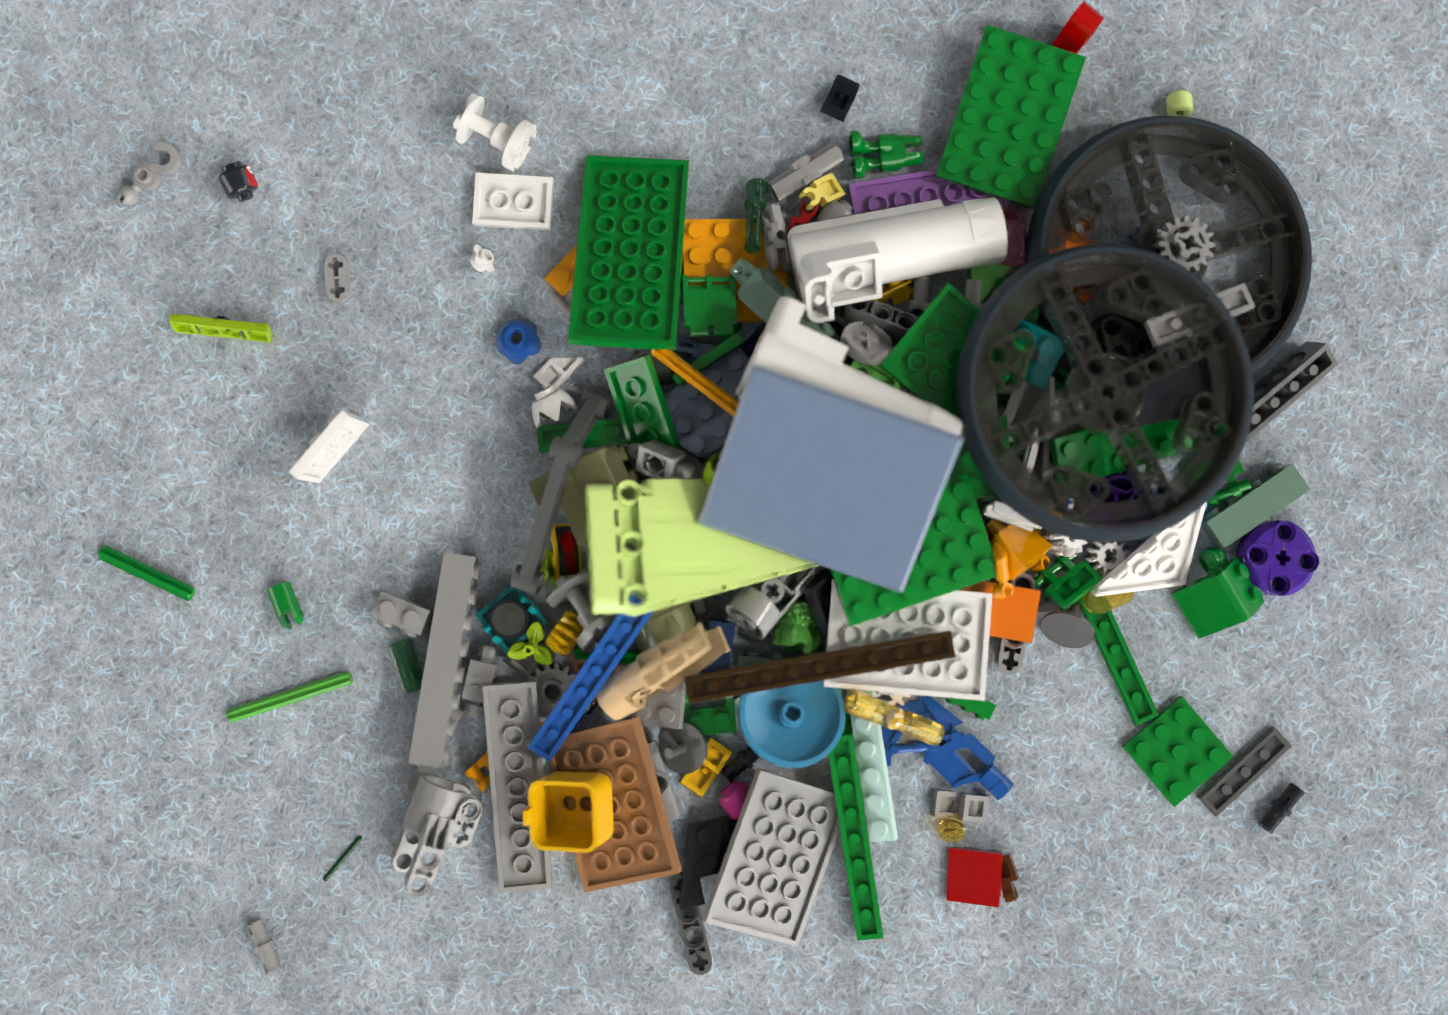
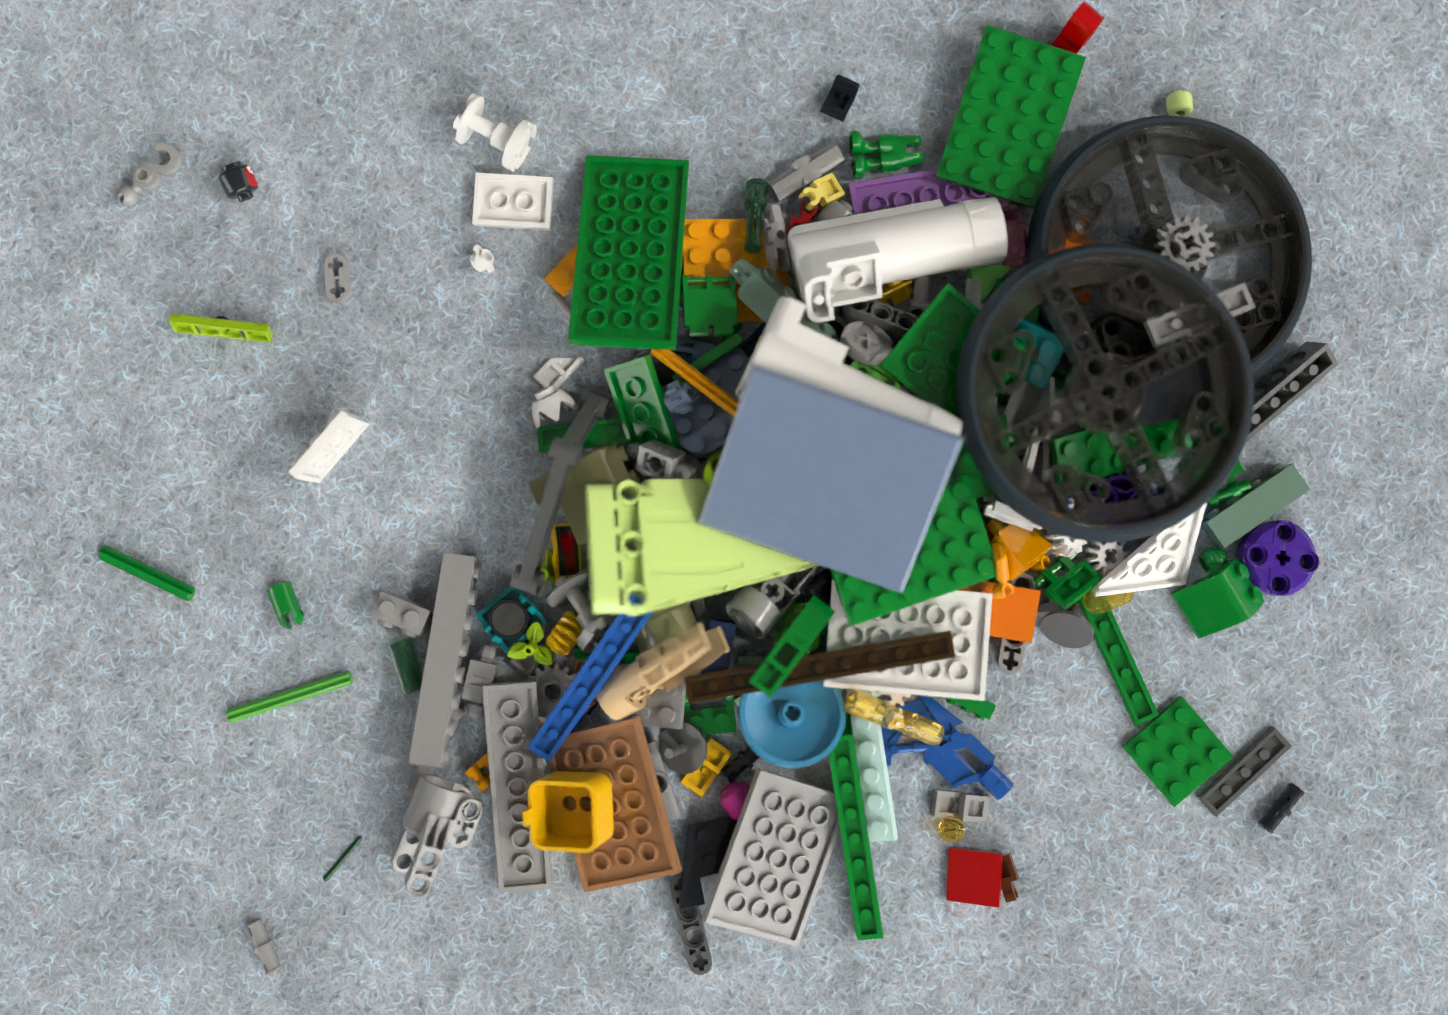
blue piece [496,319,541,365] -> none
none -> sand blue gear [663,380,696,414]
none -> green slope [749,596,835,698]

